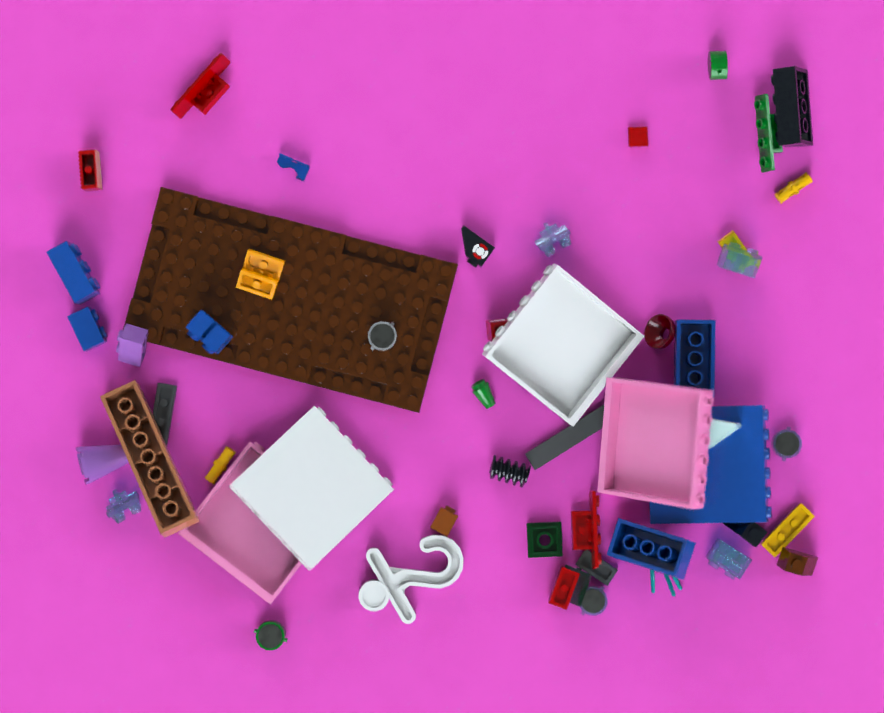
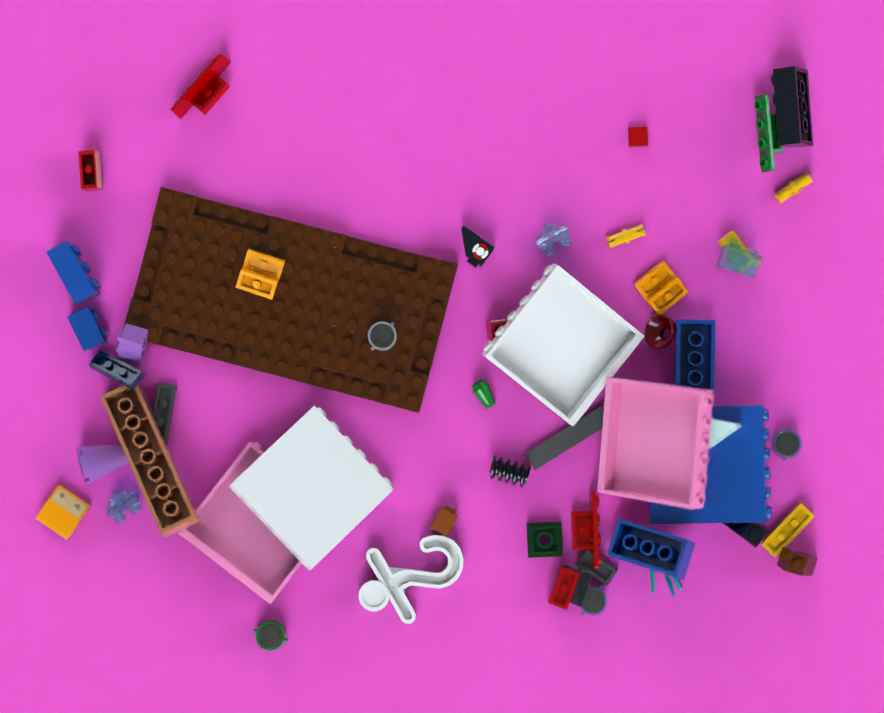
blue piece [186,310,233,354] -> none
yellow pin [205,446,236,484] -> none
blue piece [277,153,310,181] -> none
clear light blue brick [706,538,752,580] -> none
green piece [708,51,728,80] -> none
none -> light orange slope [36,485,90,540]
none -> dark blue tile [88,350,145,390]
none -> yellow pin [606,224,646,249]
none -> light orange slope [633,260,688,315]

